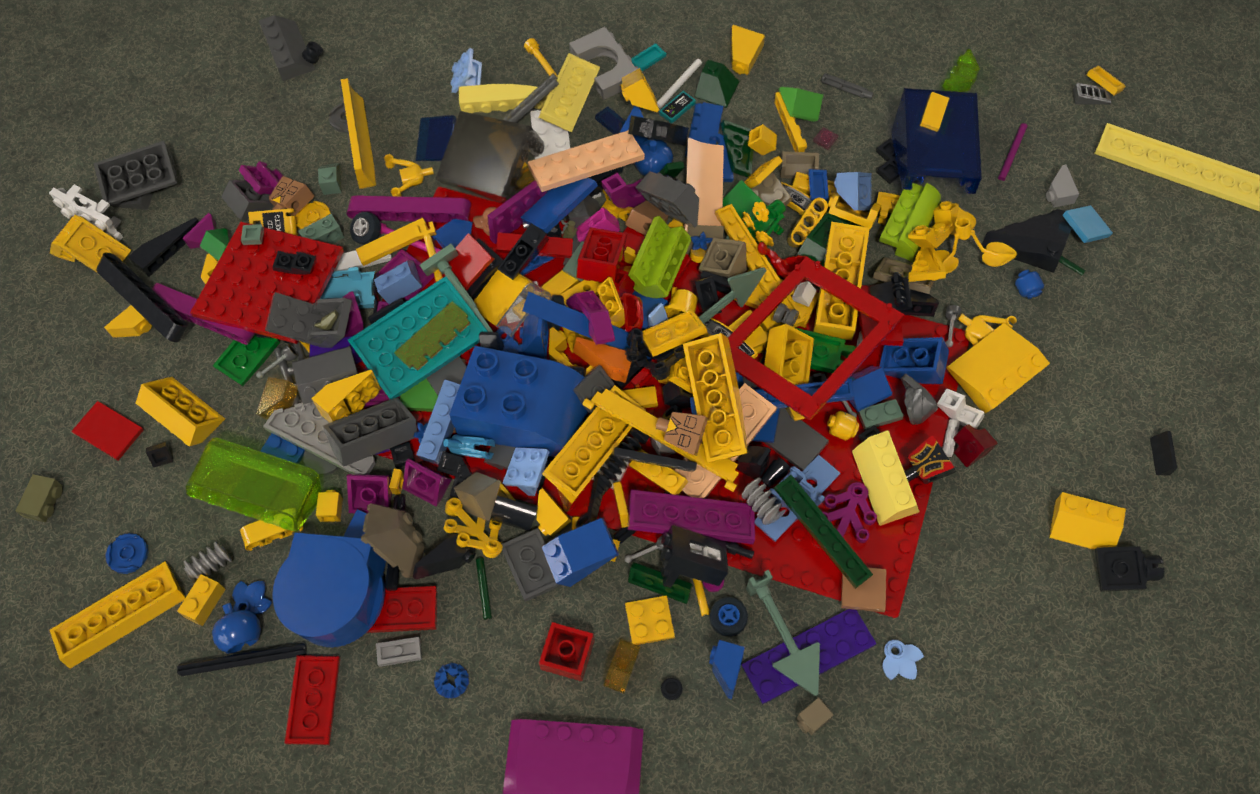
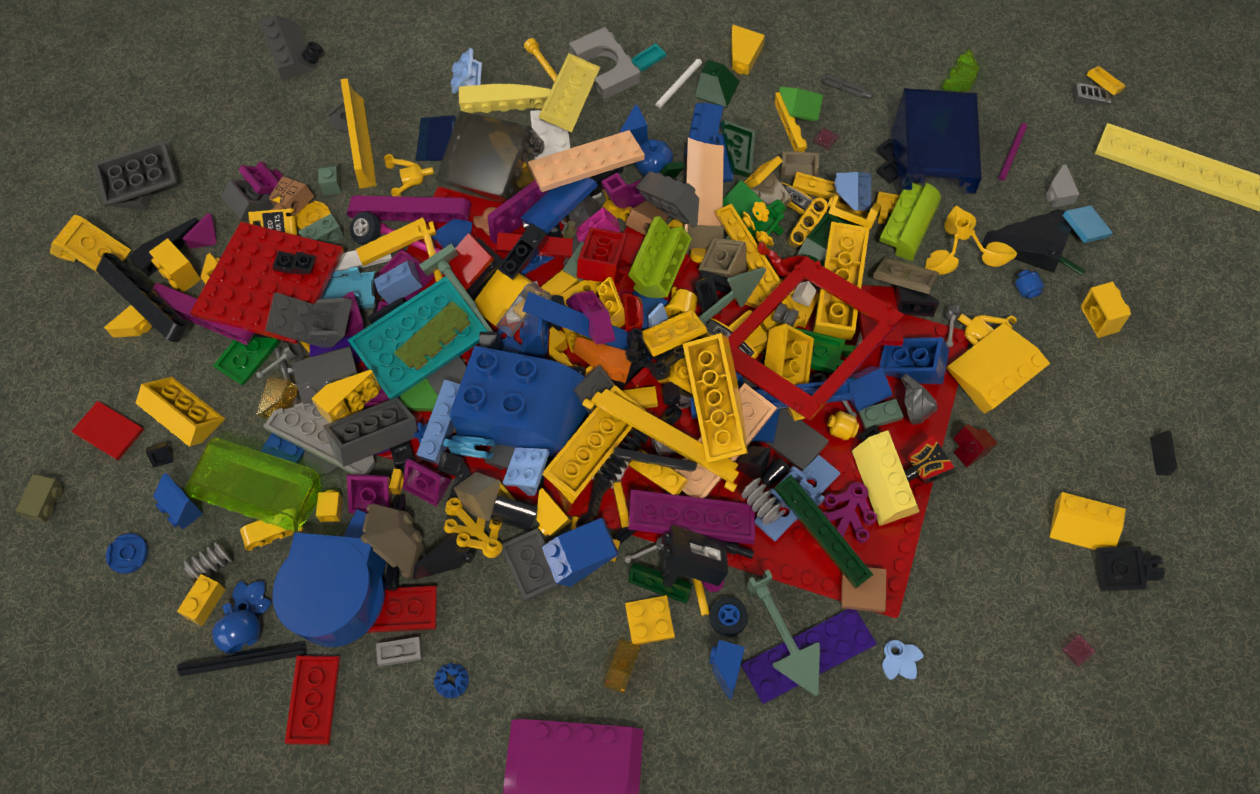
white piece [49,185,123,241] -> none
yellow arch [50,561,186,669] -> none
green slope [200,228,229,261] -> none
sand green plate [241,224,264,245] -> none
olive bar [314,310,338,331] -> none
dark green piece [476,558,492,620] -> none
dark grey bar [502,73,559,131] -> none
red brick [539,622,595,682] -> none
clear blue tile [595,106,626,135] -> none
yellow slope [620,68,660,112] -> none
yellow tile [624,247,637,265] -> none
black slope [628,116,689,146] -> none
medium nougat torso [656,412,708,456] -> none
tile [659,91,696,123] -> none
black plate [661,678,683,700] -> none
blue plant [691,232,713,250] -> none
yellow brick [748,124,777,155] -> none
dark tan brick [797,698,834,736] -> none
blue tile [808,169,829,202] -> none
black hinge [870,272,913,311] -> none
yellow slope [908,201,959,248] -> none
yellow wing [908,247,946,282] -> none
yellow tile [920,92,949,132] -> none
white slope [937,389,984,429] -> none
white axle [942,419,960,457] -> none
none -> yellow brick [149,238,201,293]
none -> blue slope [153,473,203,530]
none -> clear pink plate [1062,635,1096,667]
none -> yellow brick [1080,281,1131,338]

